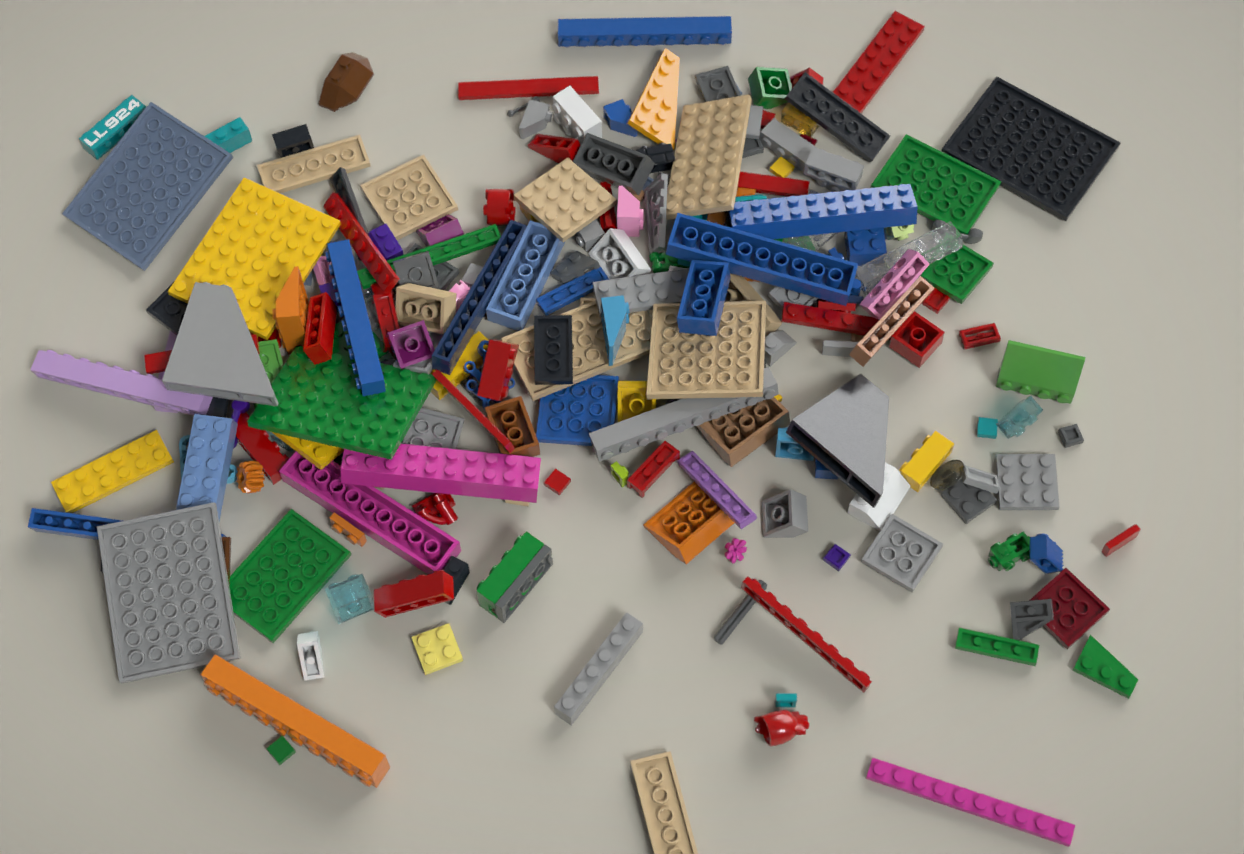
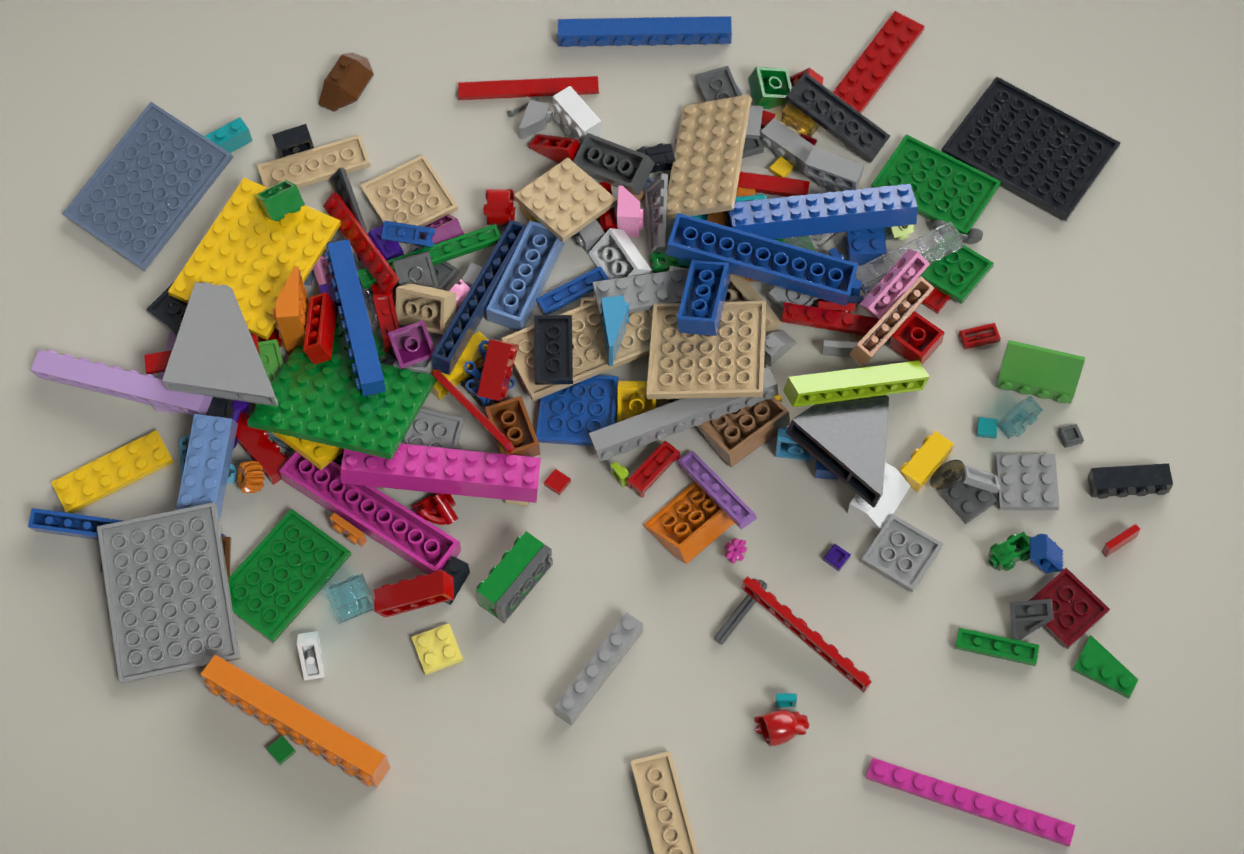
teal brick [79,95,146,160] -> none
dark grey wing [550,251,600,284] -> none
blue slope [603,99,637,137] -> none
light orange wing [627,48,680,150] -> none
light grey slope [762,489,808,538] -> none
none -> green slope [254,180,305,221]
none -> blue plate [381,221,436,248]
none -> brick [783,361,930,407]
none -> black brick [1088,463,1173,499]

